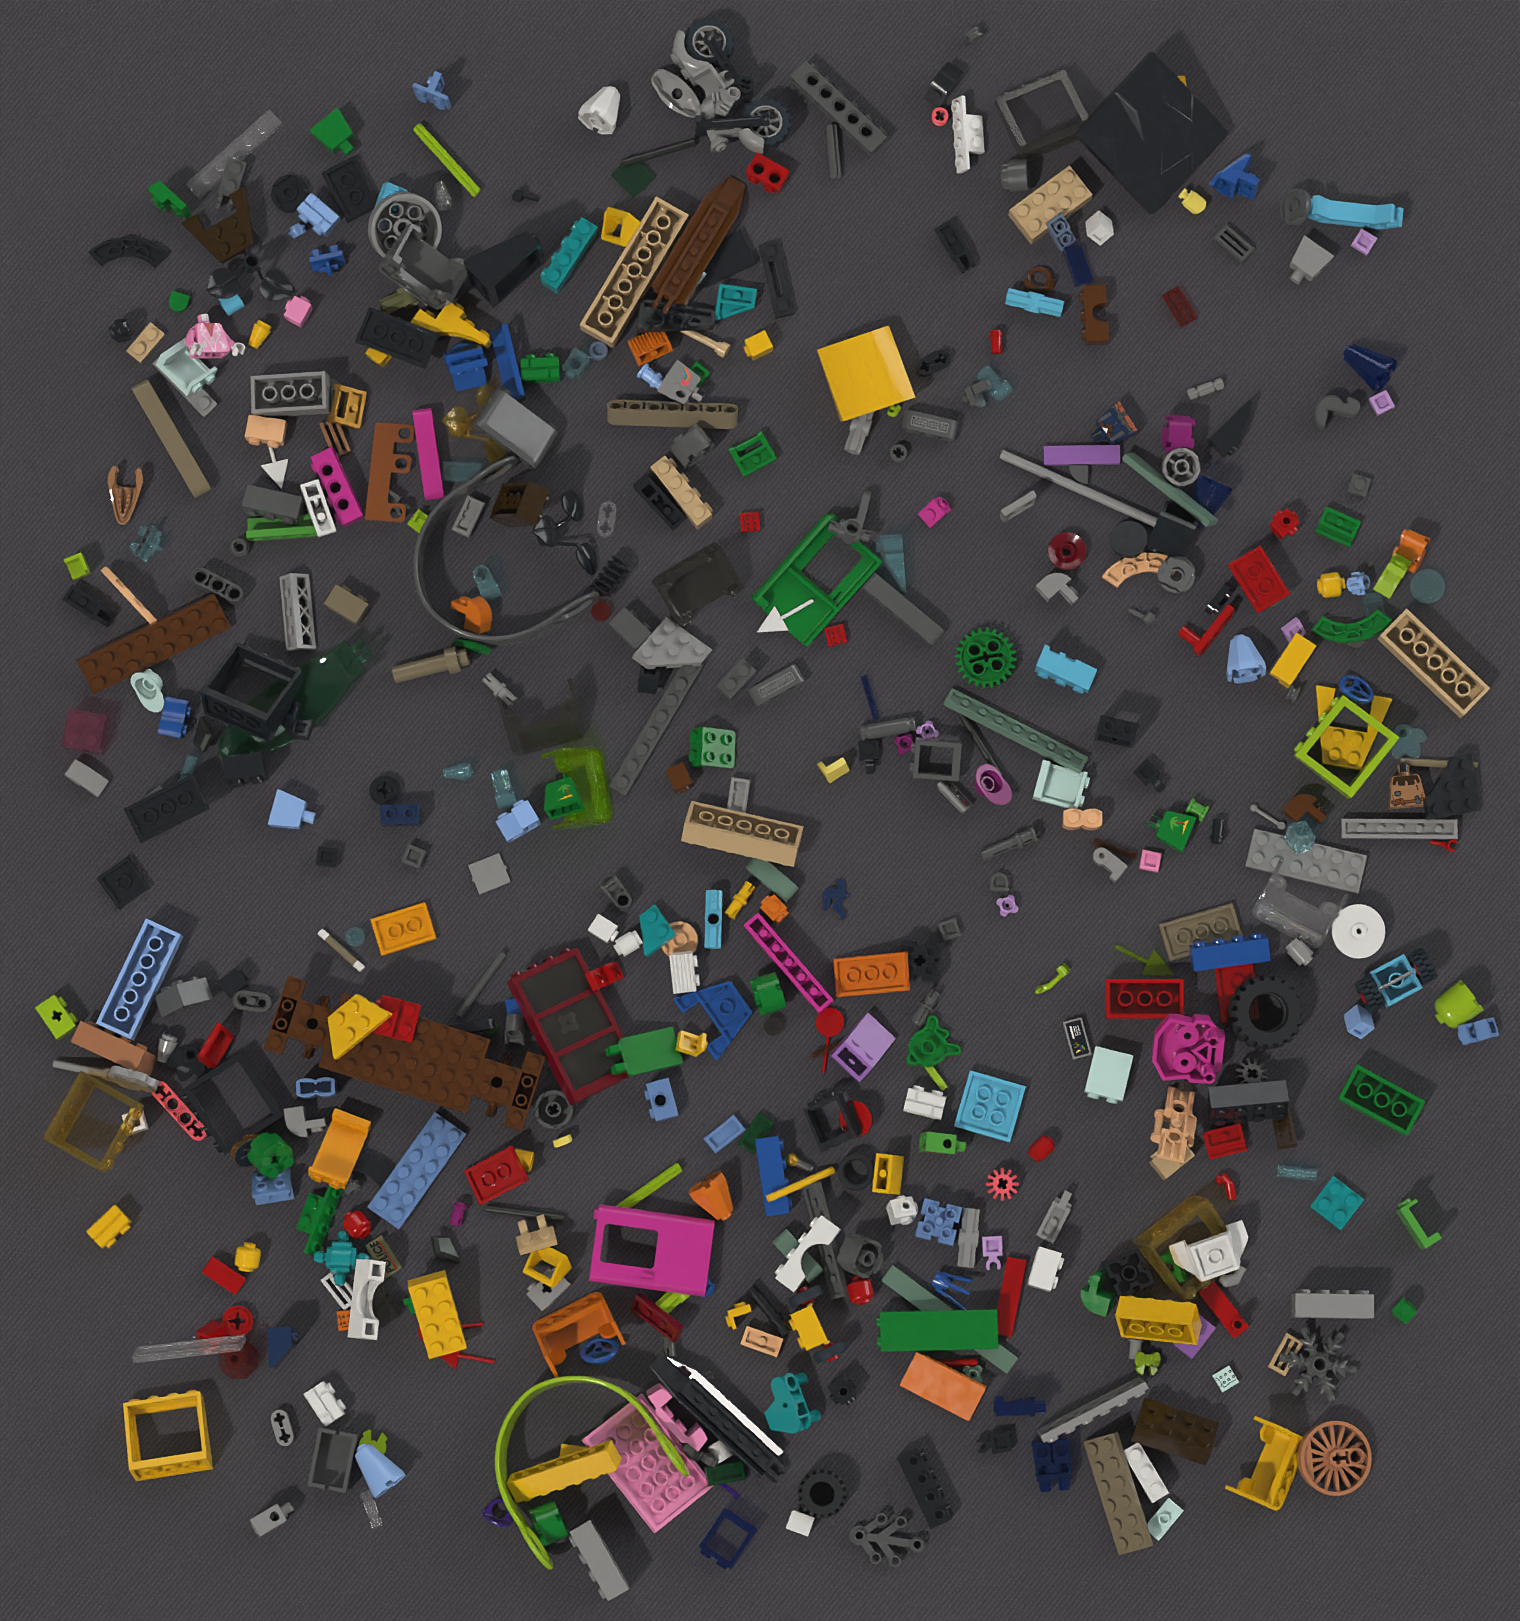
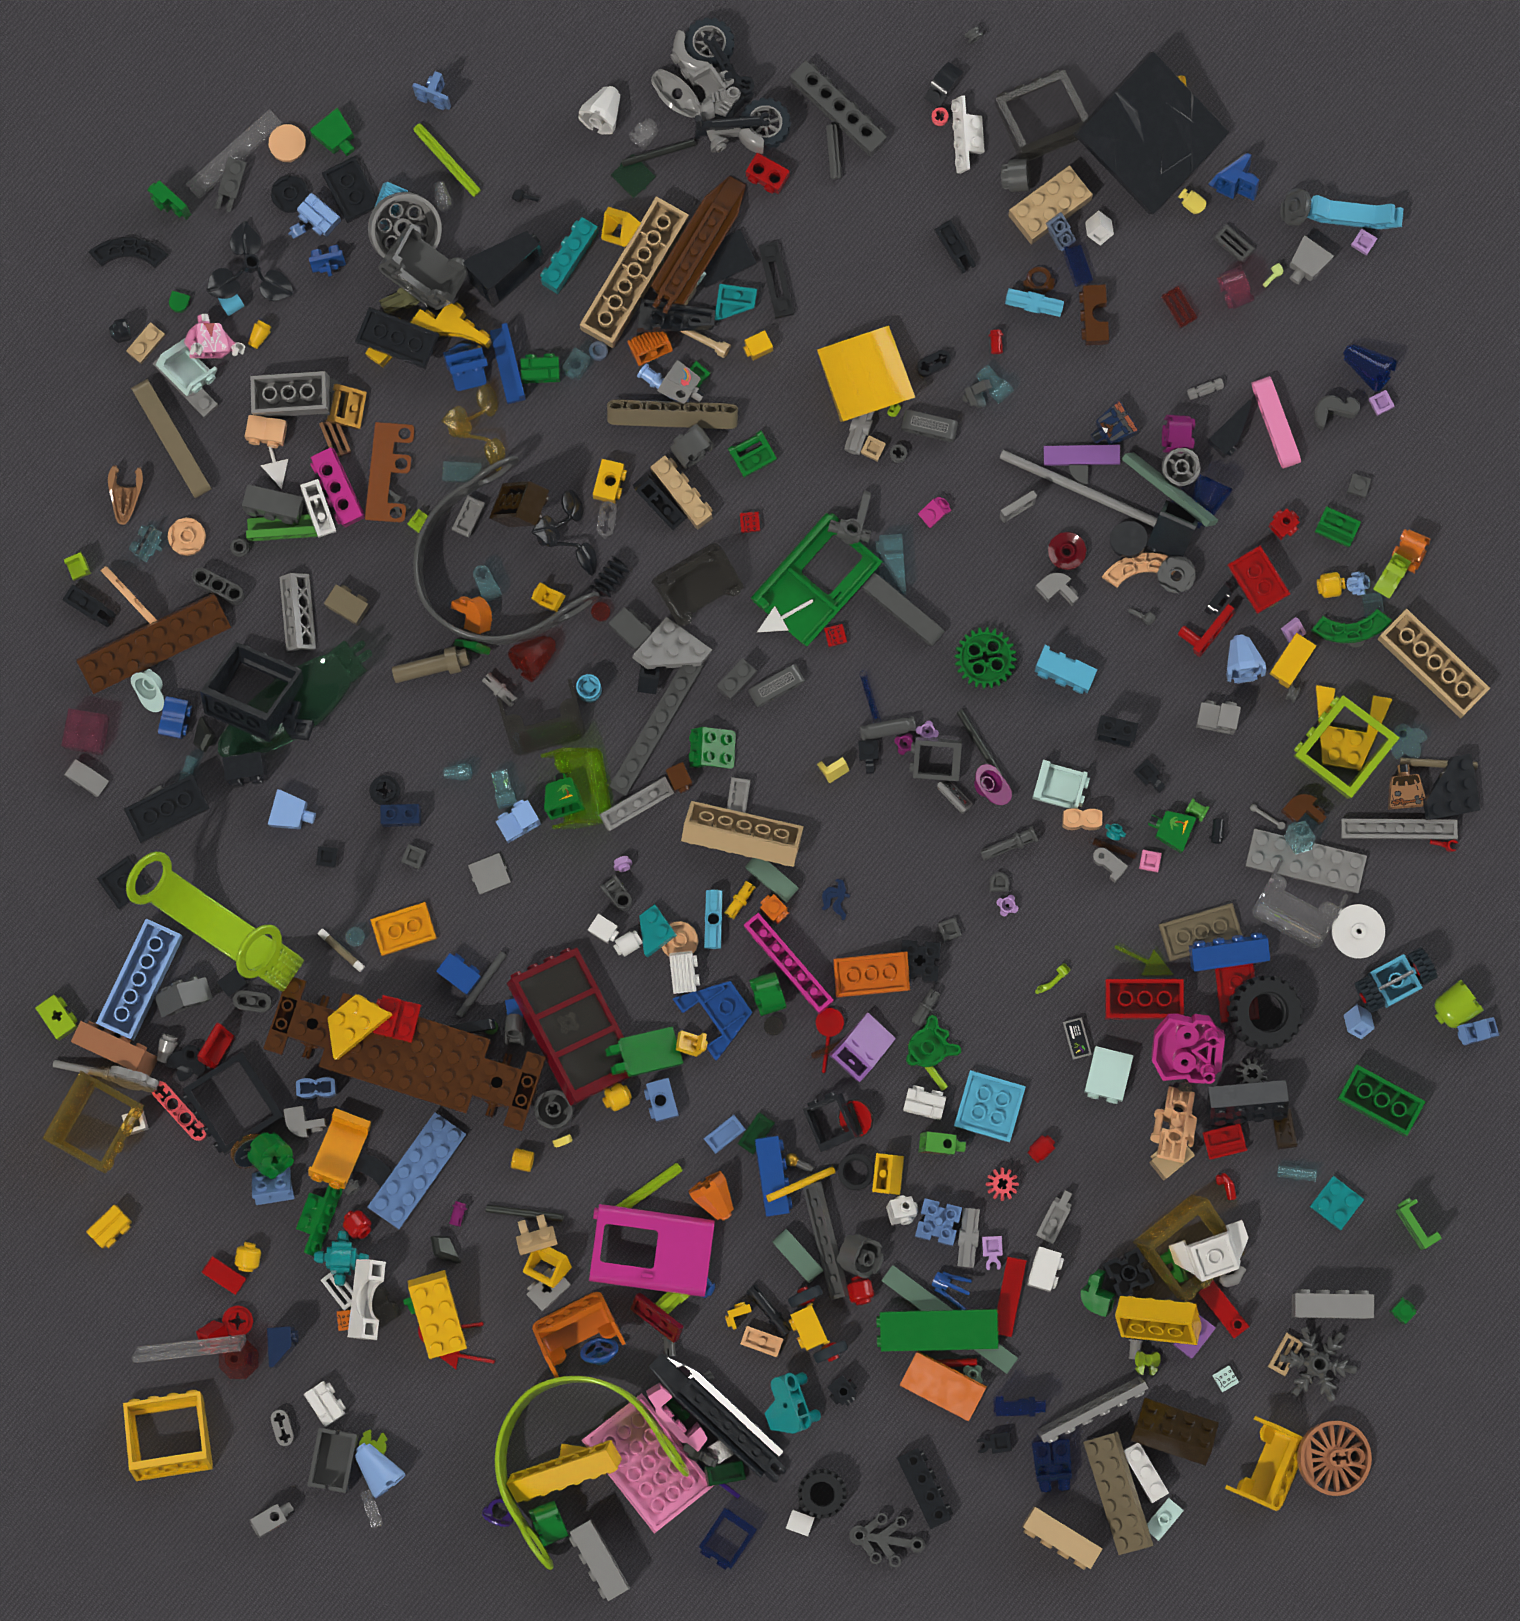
dark brown wing [181,187,254,264] -> none
bright pink brick [284,296,313,328] -> none
olive tile [365,1235,402,1278] -> none
dark pink beam [412,408,445,501] -> none
red tile [464,1146,529,1206] -> none
windscreen [470,387,558,471] -> none
red slope [584,961,625,991] -> none
white arch [775,1215,841,1293] -> none
sand green tile [943,688,1088,774] -> none
light grey brick [1285,937,1313,966] -> none
blue piece [1339,675,1374,704] -> none
clear light blue piece [1410,569,1445,604] -> none
none -> lime piece [126,852,304,992]
none -> light nougat tile [167,517,206,556]
none -> light nougat tile [269,124,306,162]
none -> blue brick [436,953,482,996]
none -> clear red cone [507,635,556,683]
none -> yellow bracket [531,582,565,612]
none -> medium azure wheel [576,674,602,703]
none -> yellow brick [593,459,627,504]
none -> light grey plate [599,777,674,831]
none -> yellow head [602,1083,632,1112]
none -> lavender plate [614,856,633,872]
none -> clear brick [629,118,658,150]
none -> green axle [664,1398,690,1422]
none -> tan plate [861,436,886,462]
none -> tan brick [1022,1506,1102,1570]
none -> teal plate [1105,824,1126,841]
none -> light grey brick [1196,700,1241,735]
none -> clear pink brick [1217,266,1255,310]
none -> bright pink beam [1251,376,1301,469]
none -> yellowish green hand [1262,263,1283,288]

